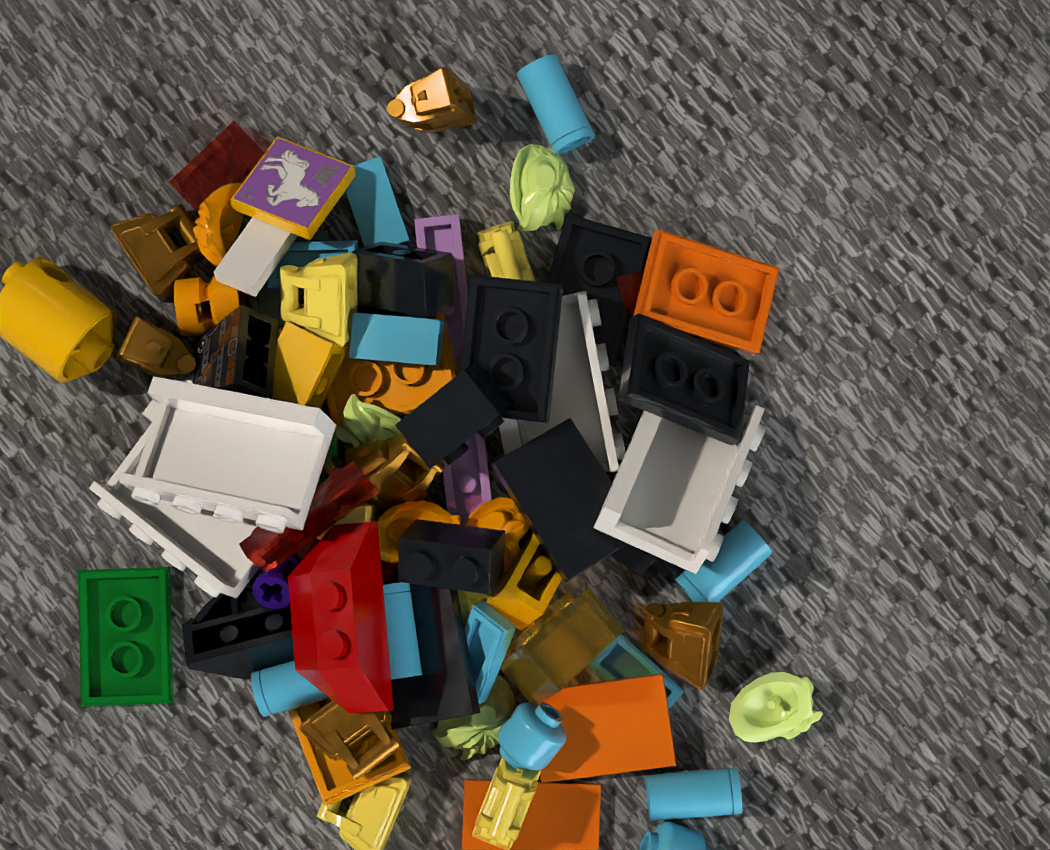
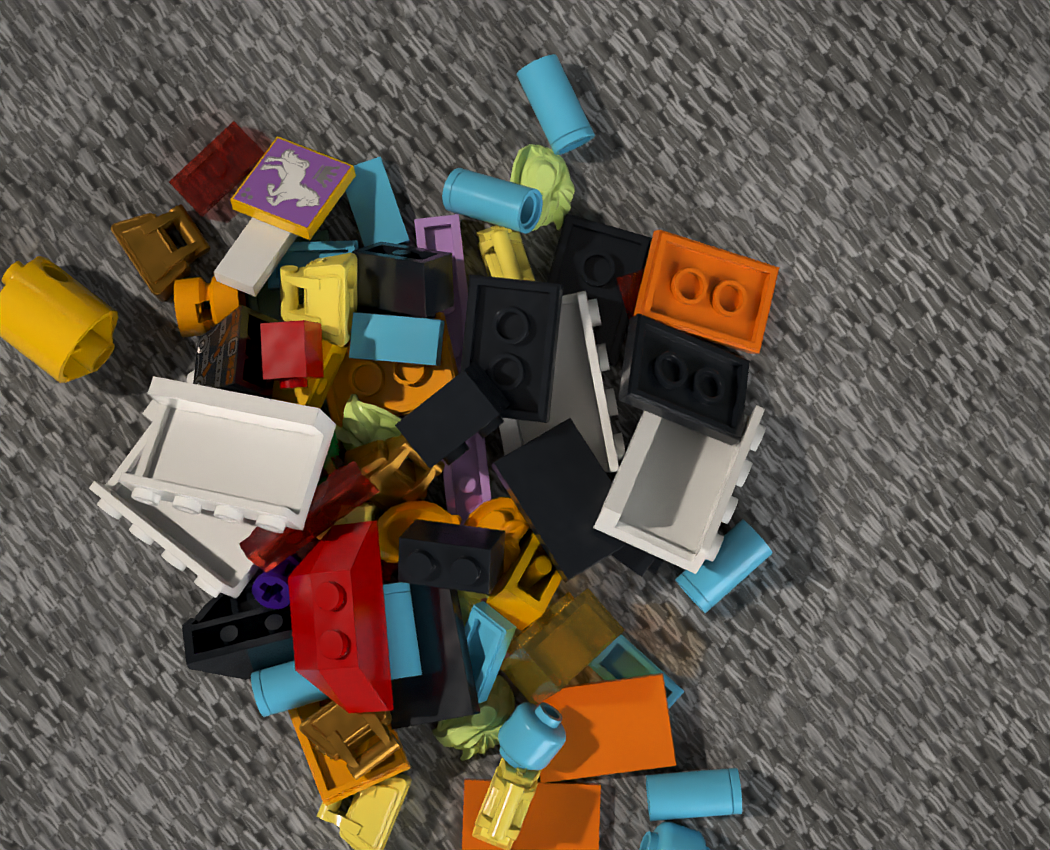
green tile [78,567,174,707] -> none
pearl gold piece [116,316,196,377] -> none
light orange hat [193,182,244,267] -> none
pearl gold piece [387,67,478,133] -> none
pearl gold piece [642,602,724,690] -> none
yellowish green hat [729,672,823,743] -> none
none -> red brick [260,320,324,389]
none -> medium azure pin [442,168,543,234]

